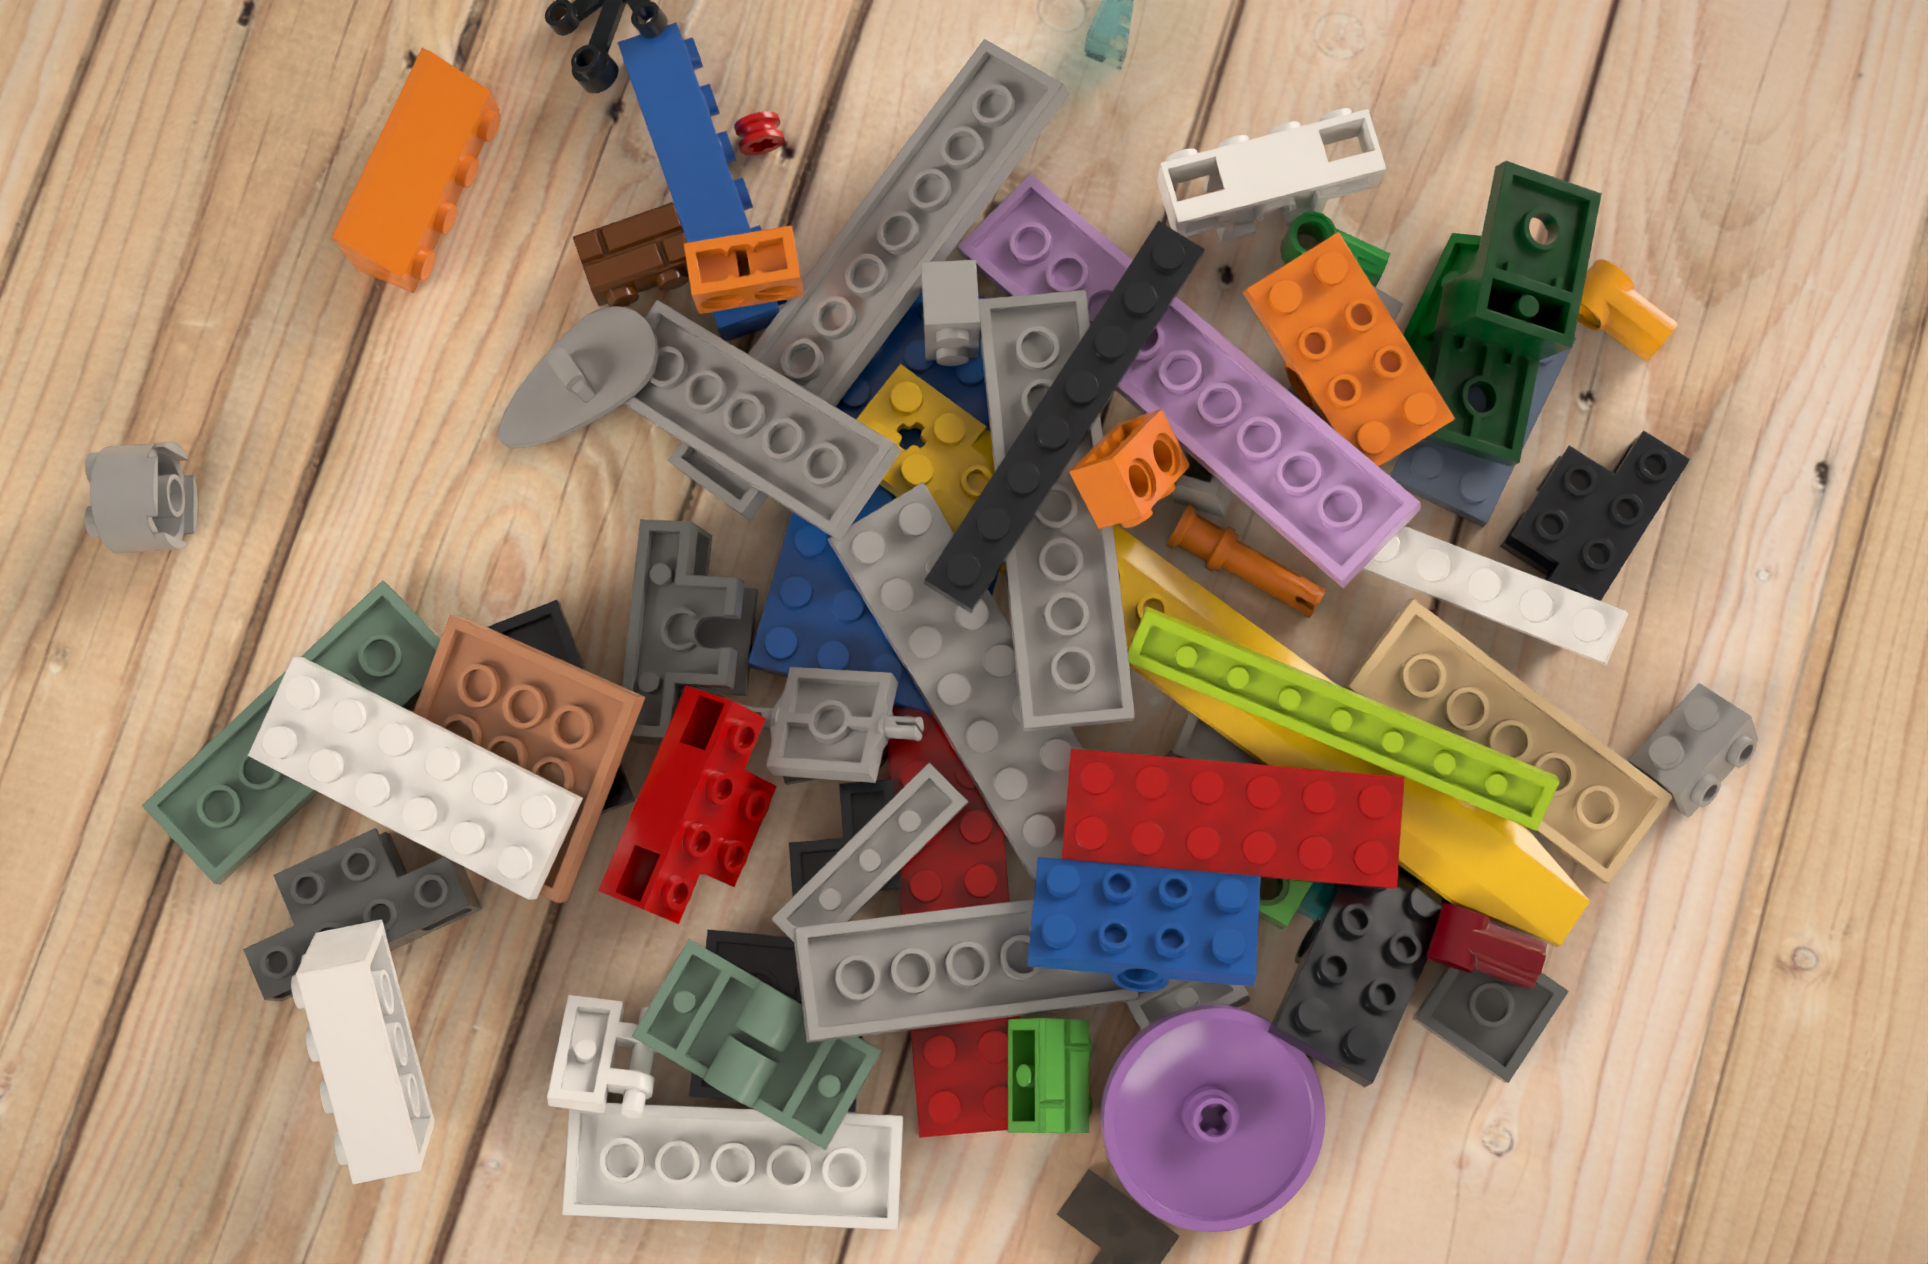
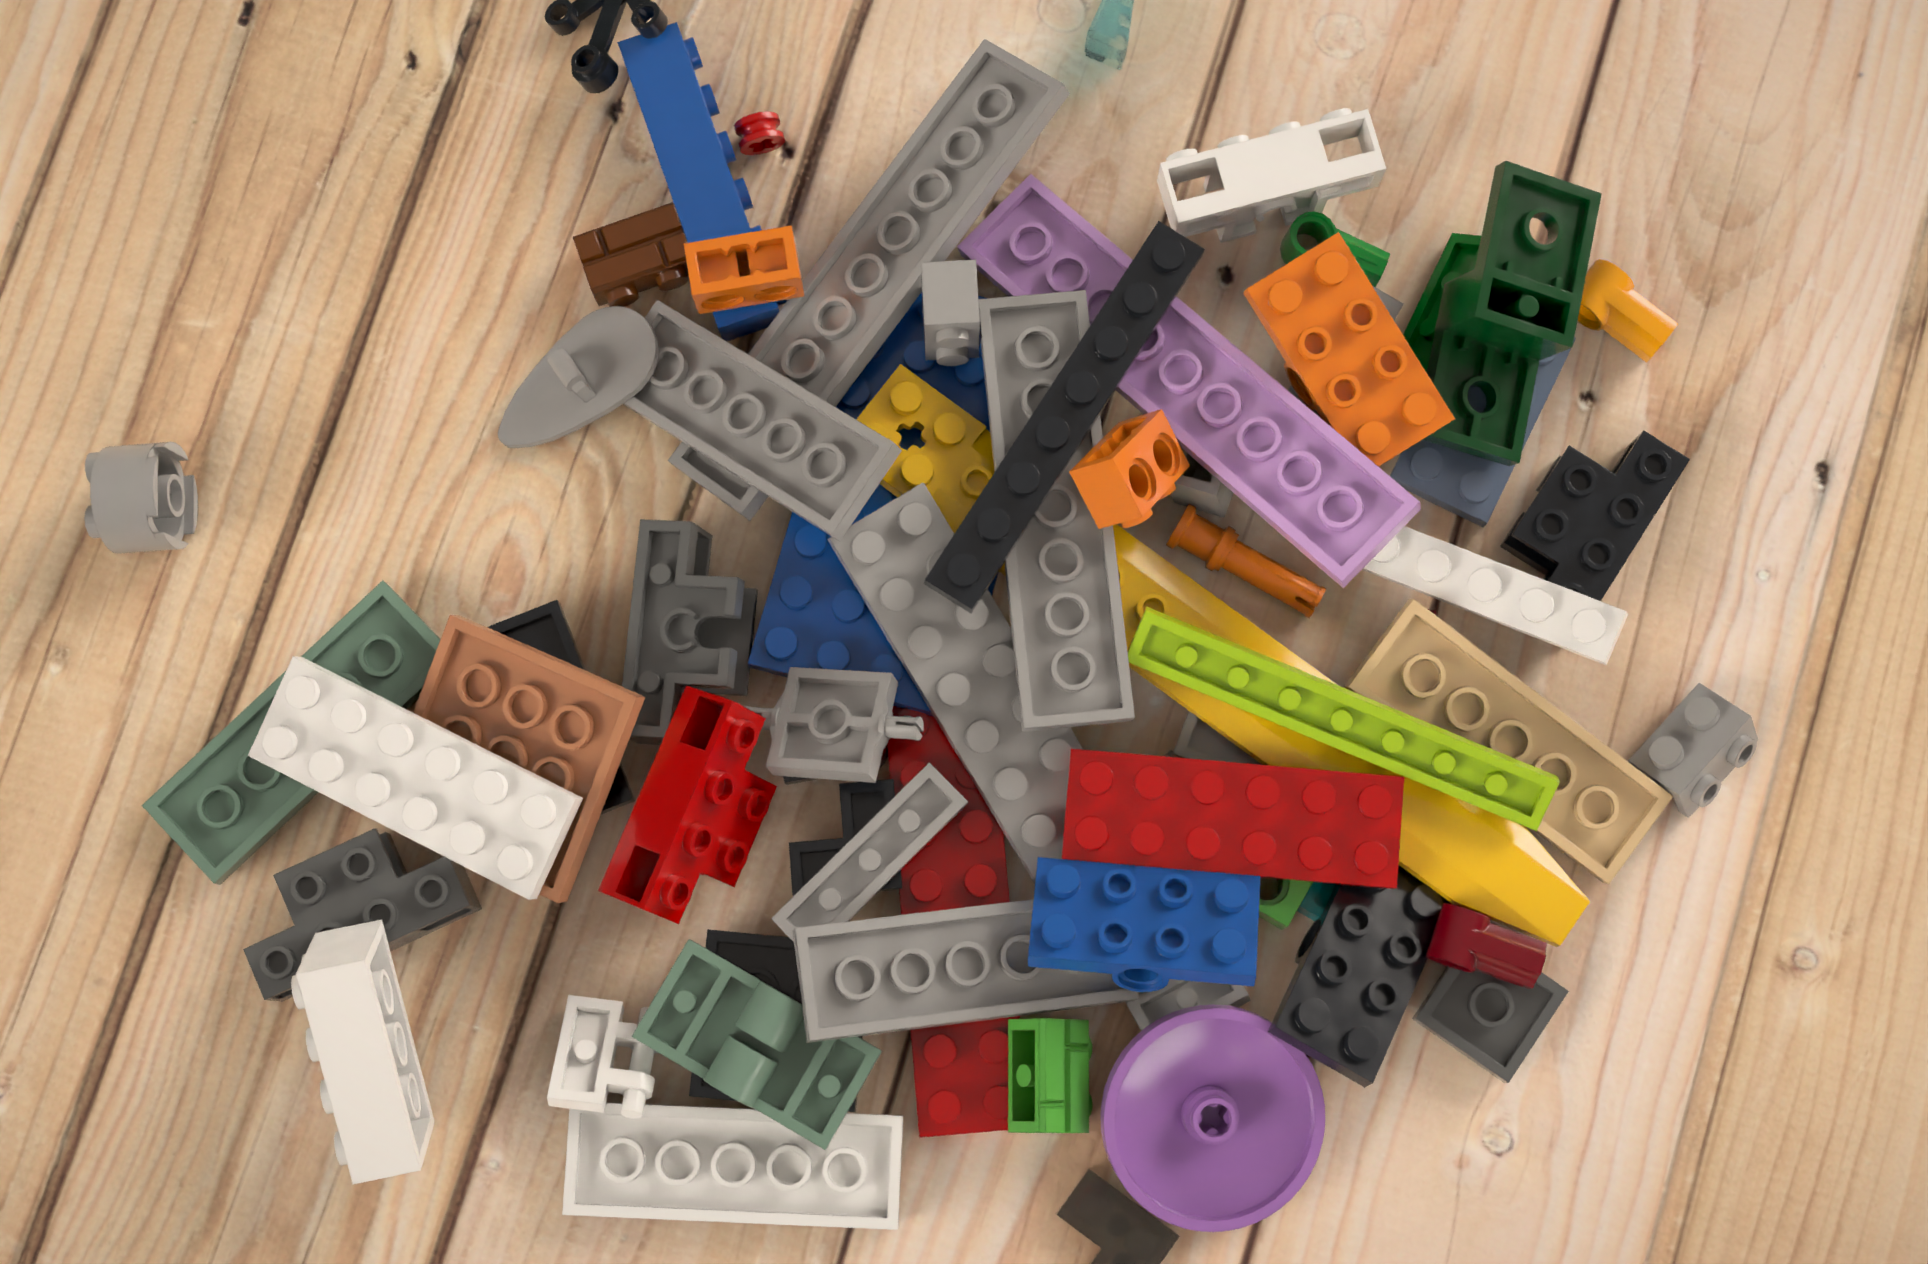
orange slope [331,48,501,293] -> none

